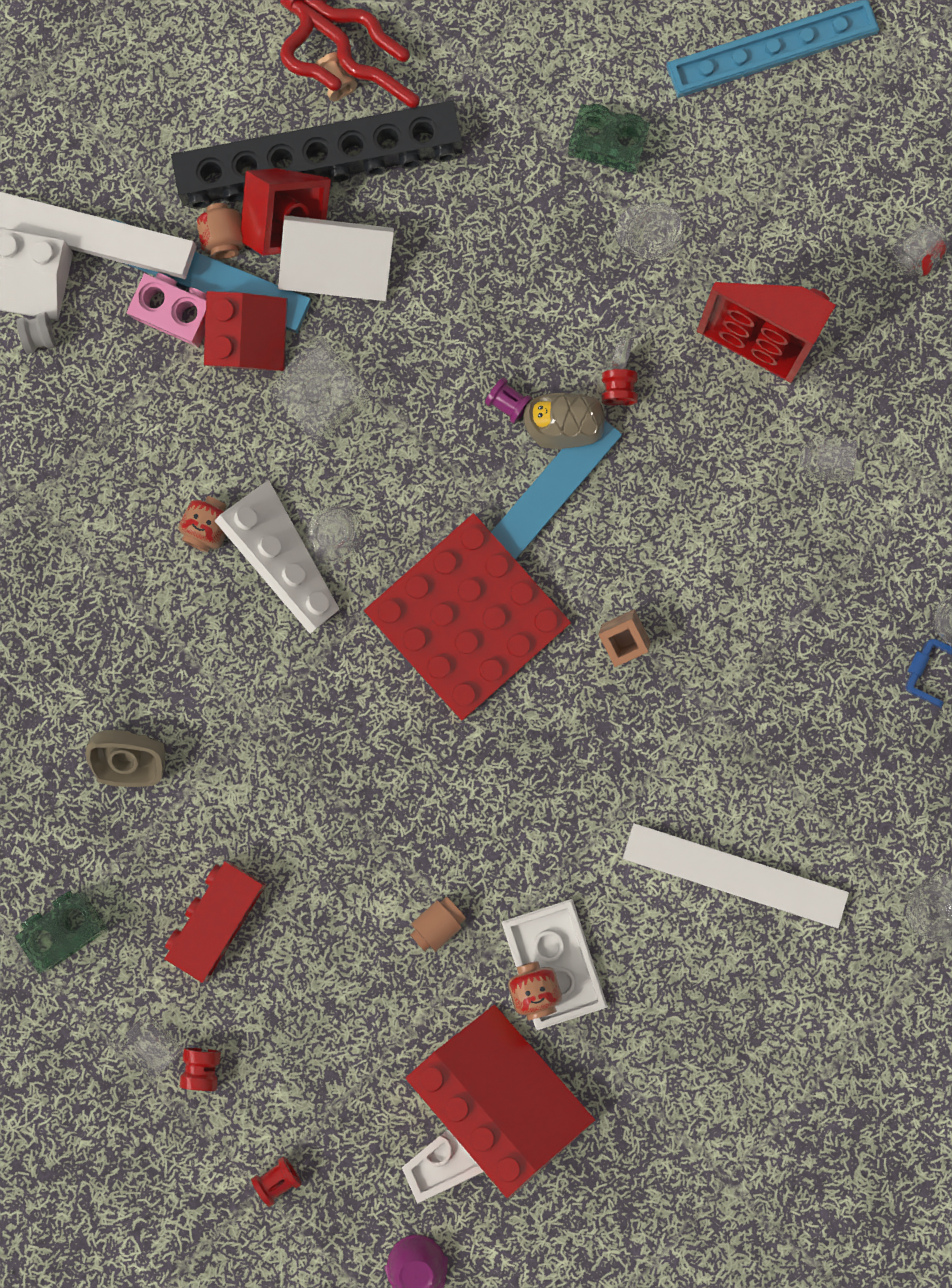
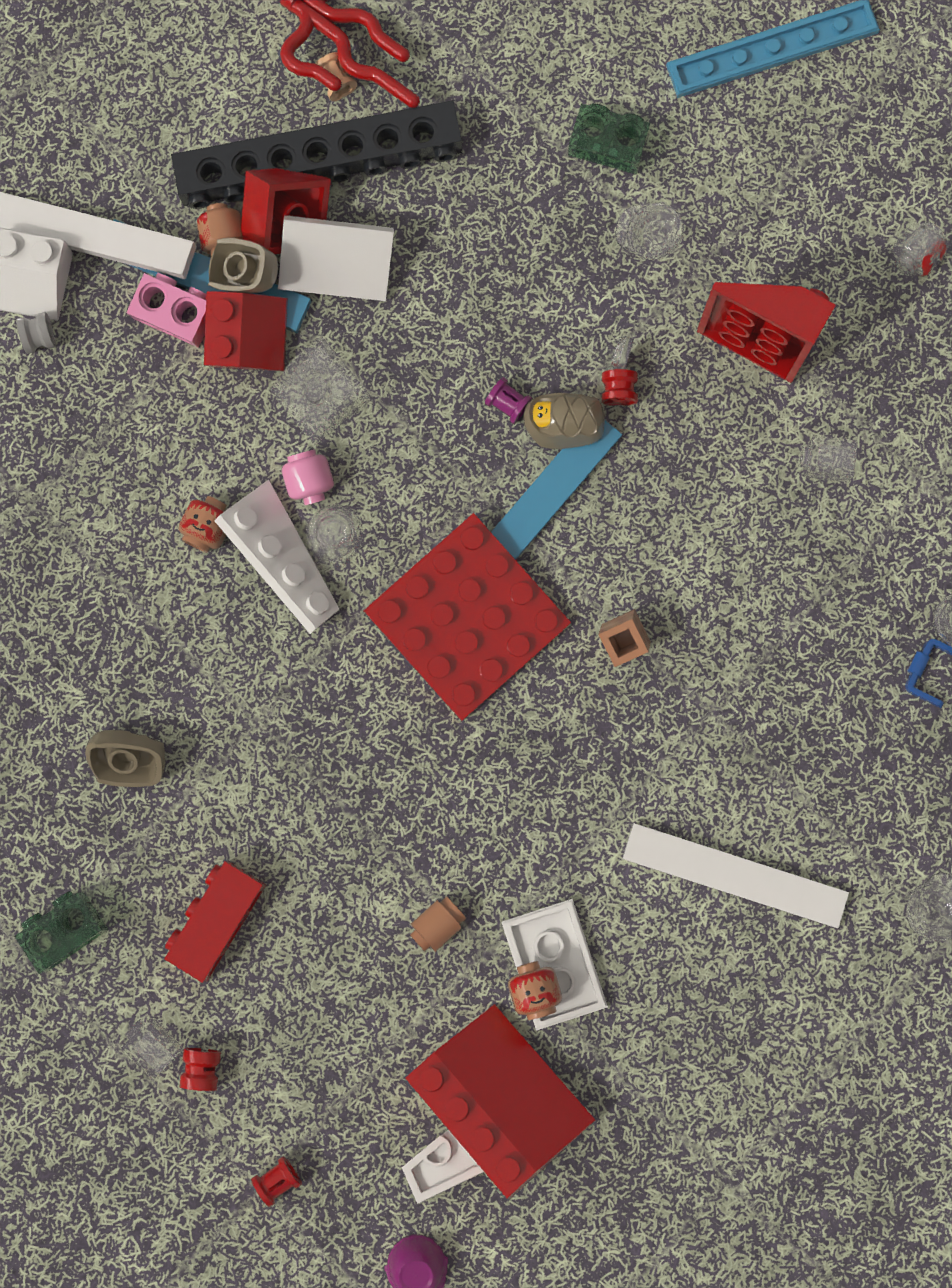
none -> dark tan piece [208,238,278,294]
none -> bright pink head [281,449,334,505]

